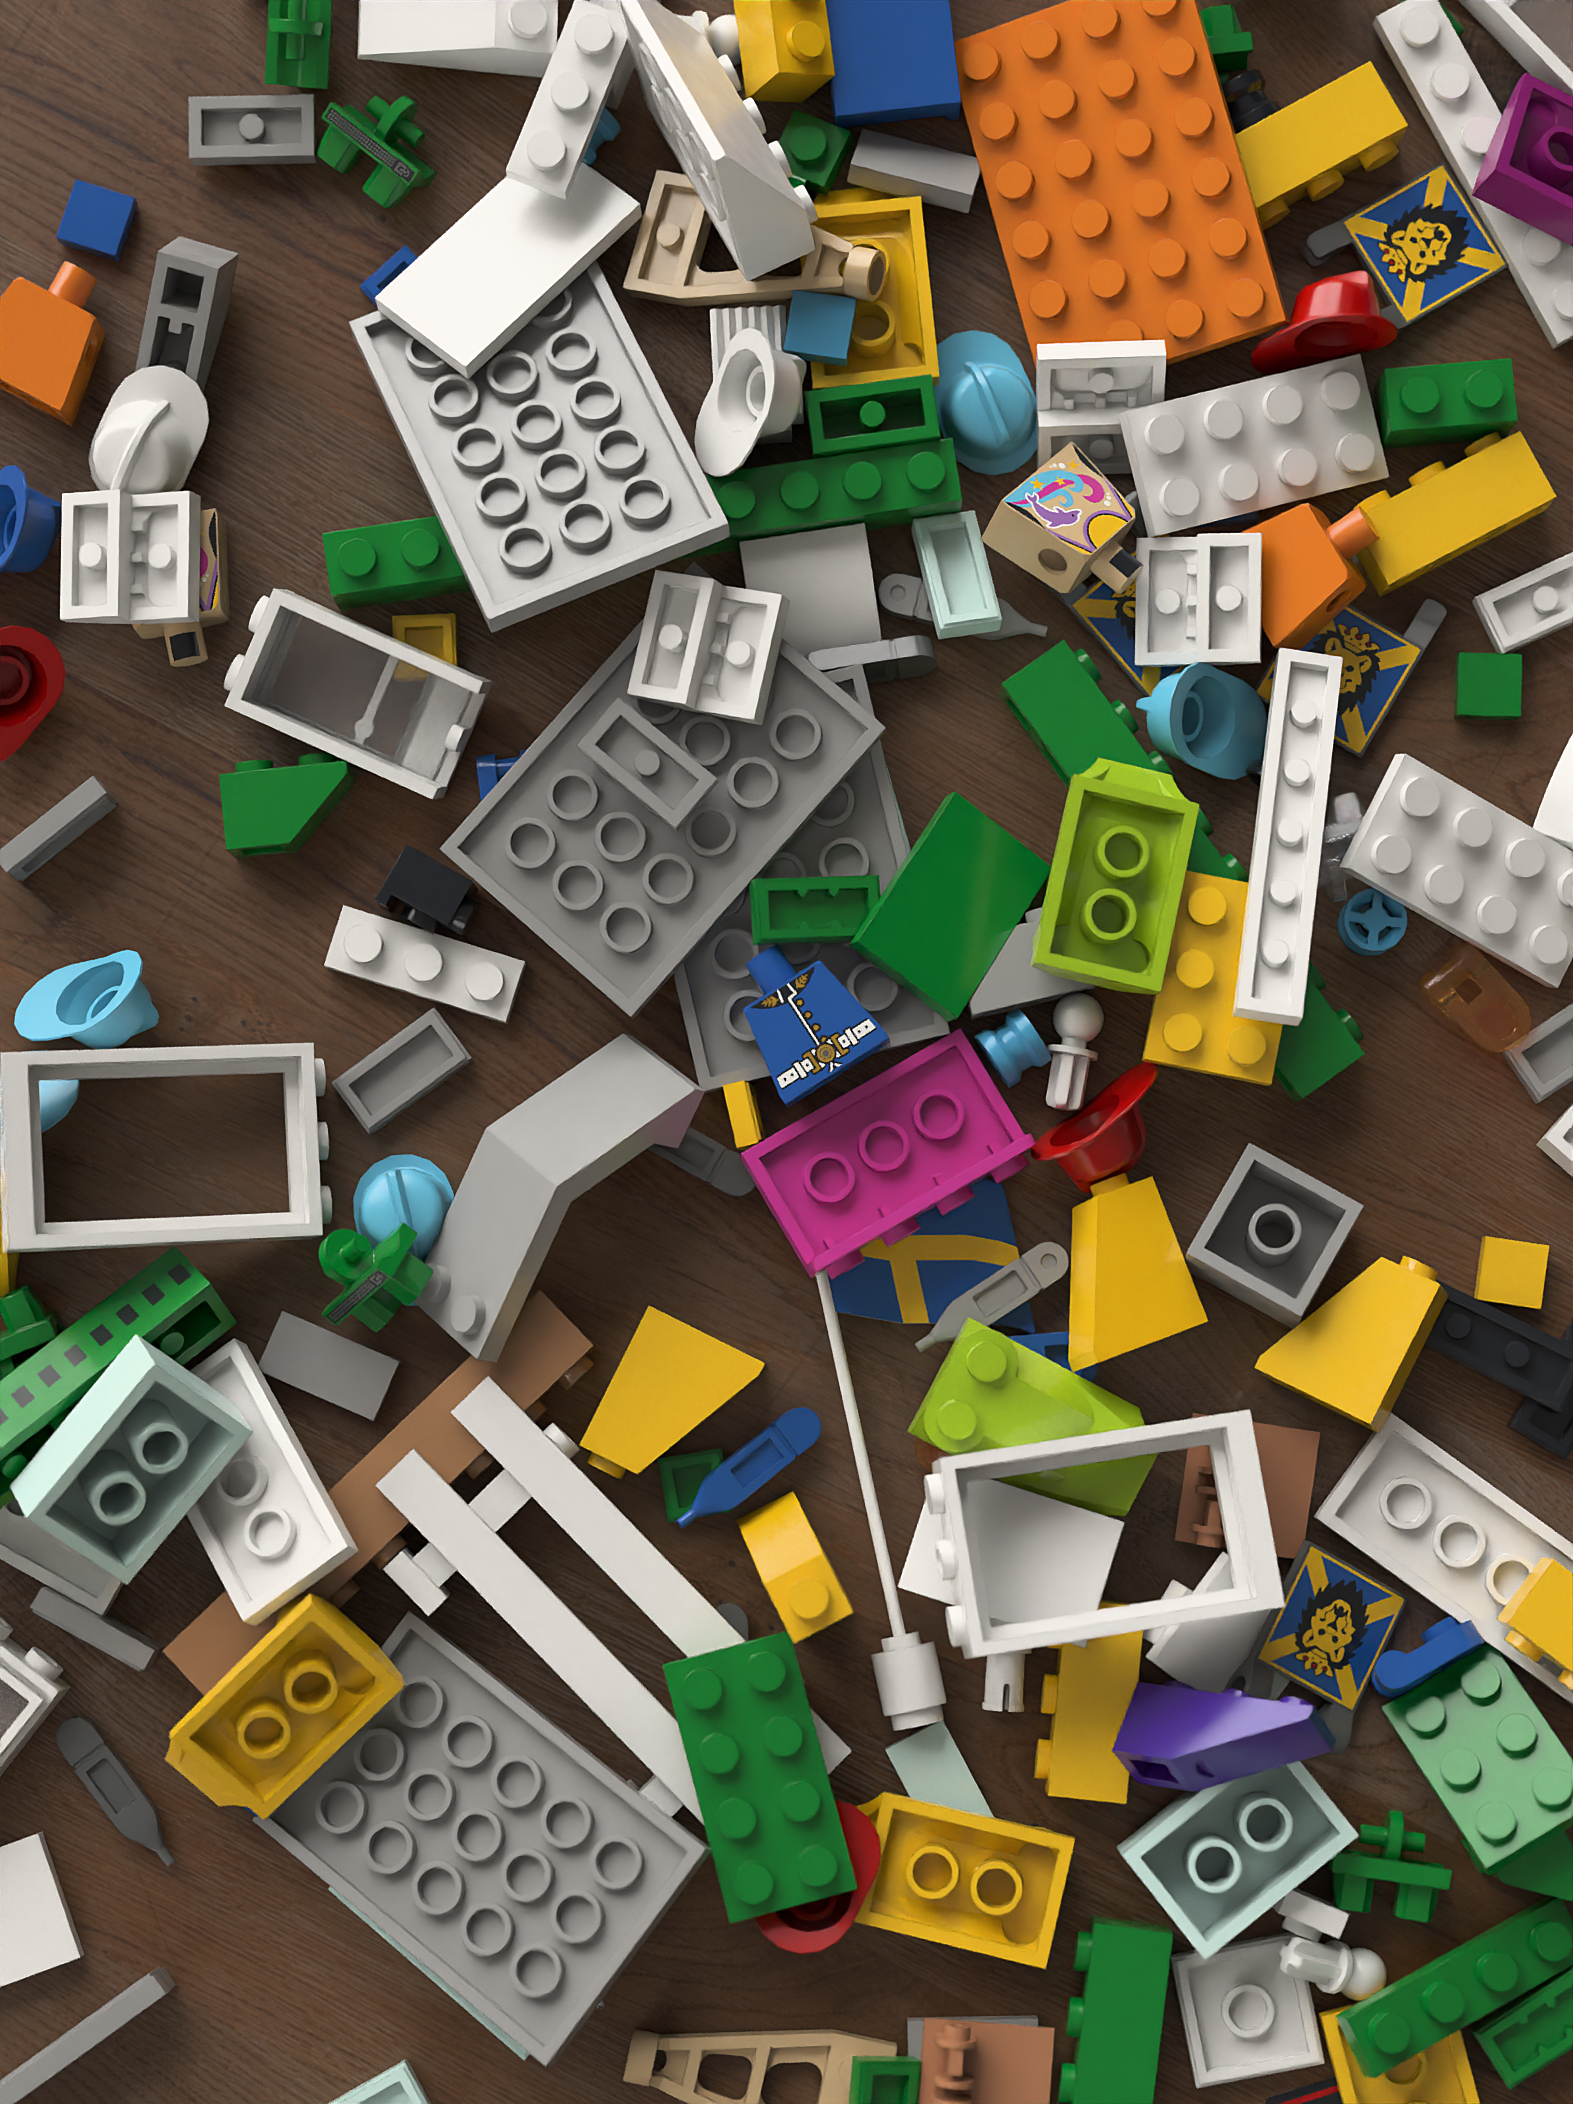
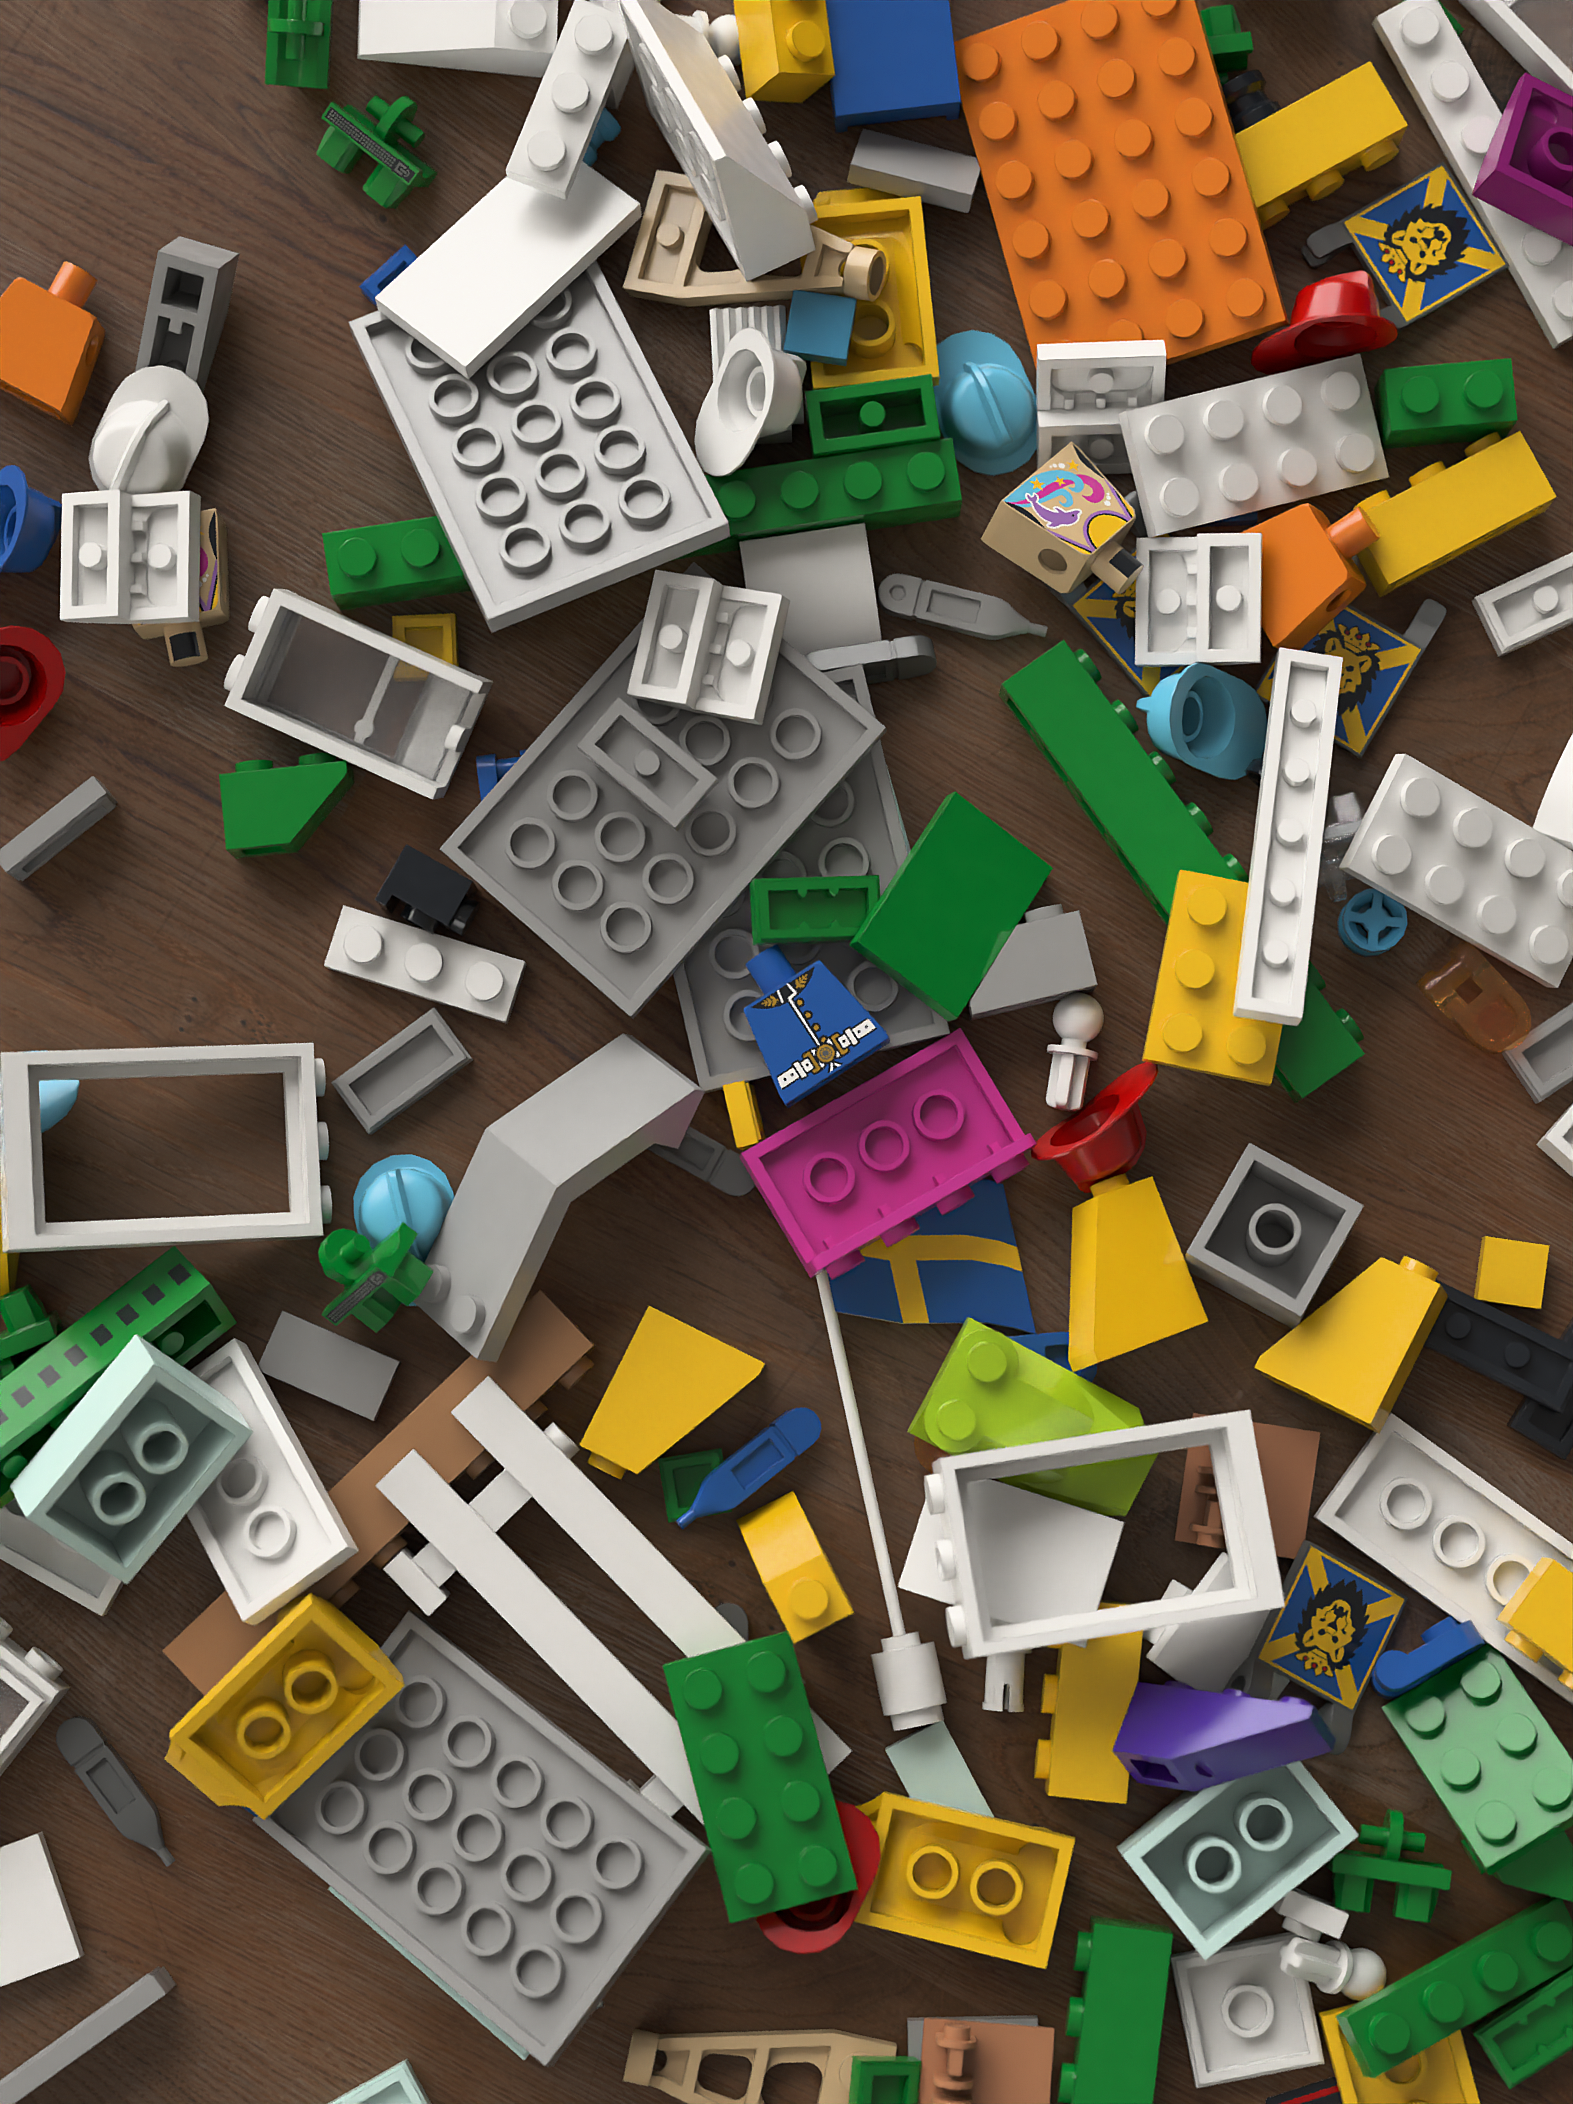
medium azure piece [14,950,159,1050] -> none
light grey tile [30,1586,165,1671] -> none
blue tile [56,179,138,262] -> none
light grey plate [189,94,317,166] -> none
green plate [778,109,854,195] -> none
light aqua tile [911,510,1002,640] -> none
light grey piece [915,1242,1069,1353] -> none
dark azure wheel [974,1008,1052,1088] -> none
lime slope [1030,758,1200,995] -> none
green tile [1454,652,1522,721] -> none

